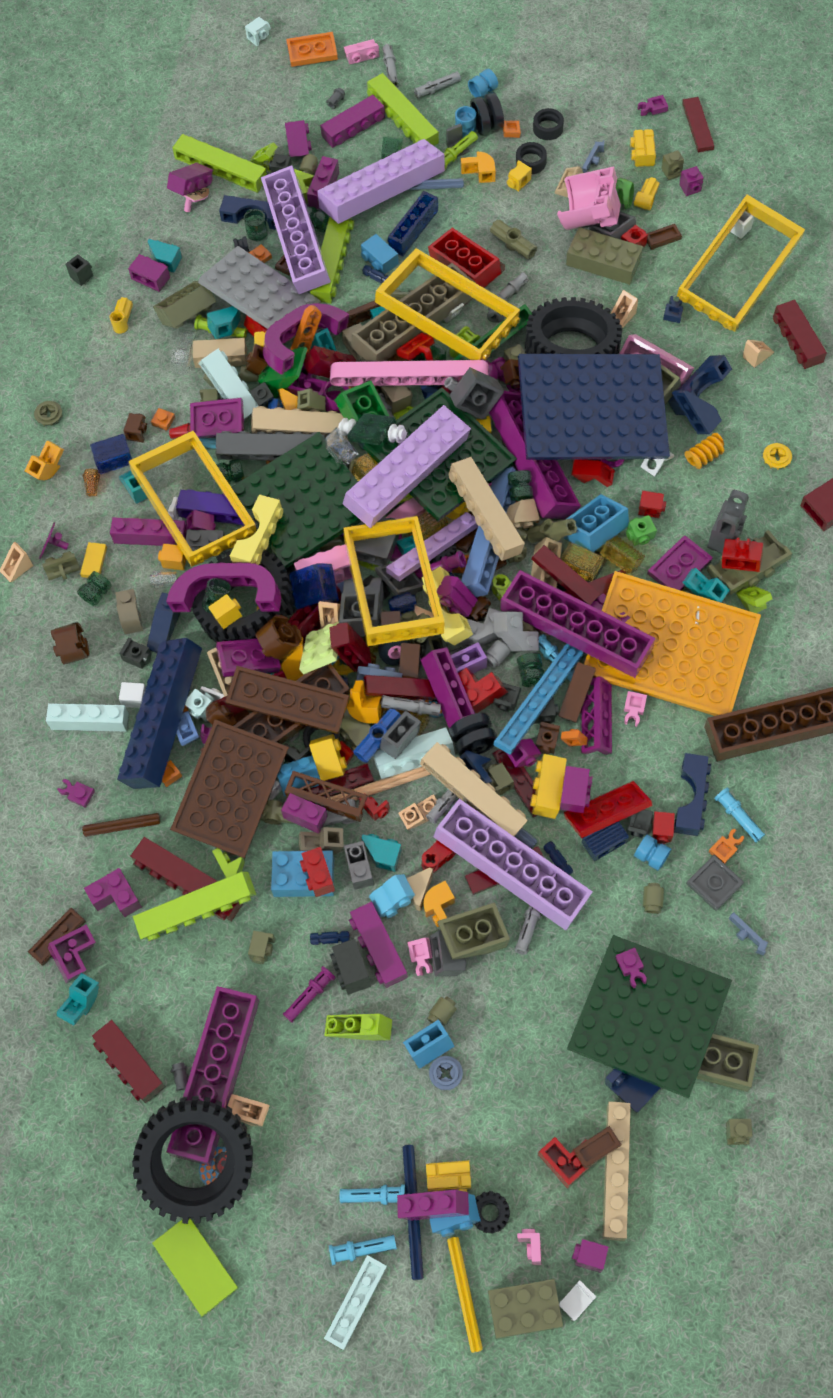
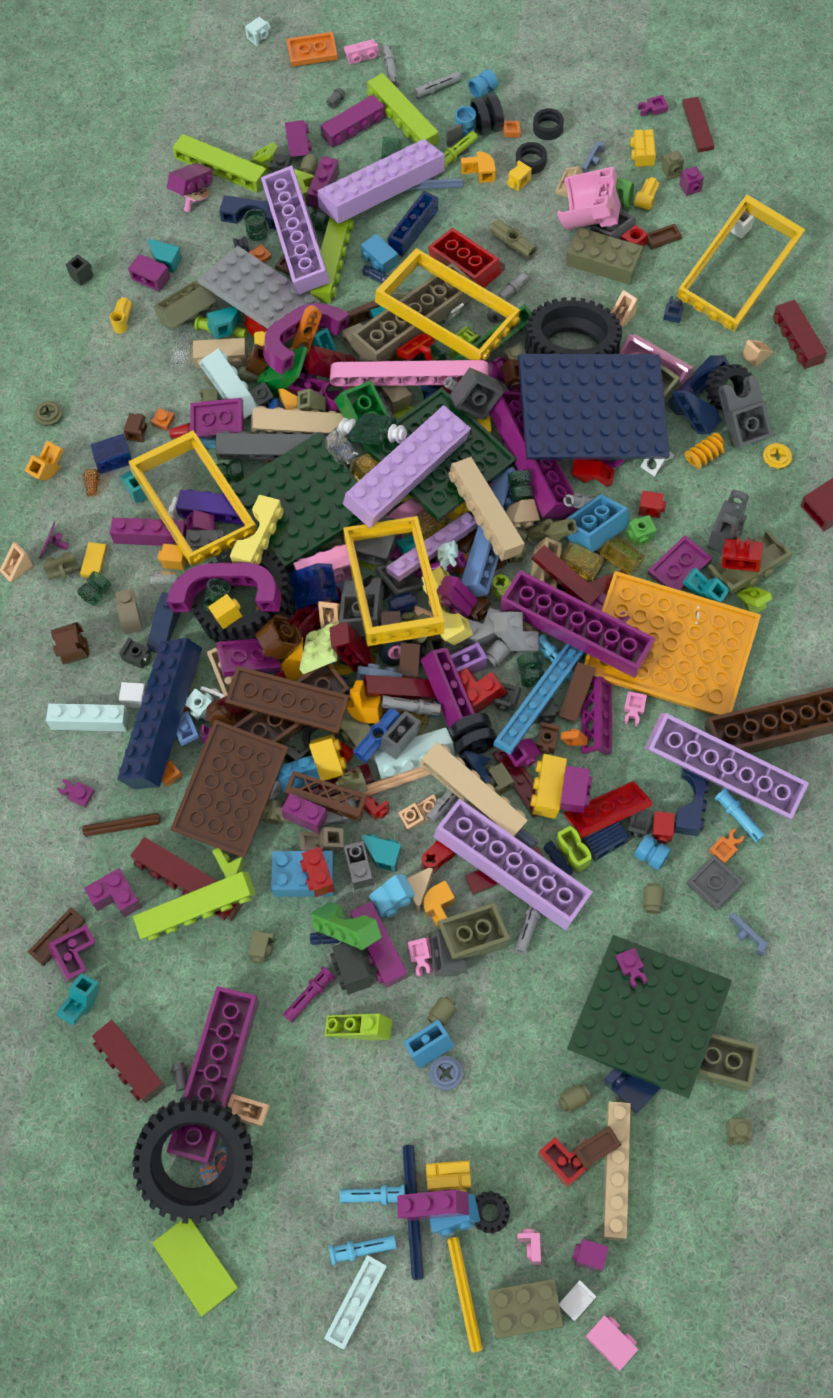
none -> bright green arch [311,902,382,950]
none -> olive brick [335,767,368,796]
none -> light aqua plate [438,540,458,571]
none -> lime brick [557,826,591,873]
none -> olive brick [558,1083,591,1113]
none -> light grey pin [564,493,599,508]
none -> bright pink brick [585,1315,638,1371]
none -> lavender brick [644,713,809,819]
none -> black tyre [705,364,752,411]
none -> dark grey brick [719,375,773,447]

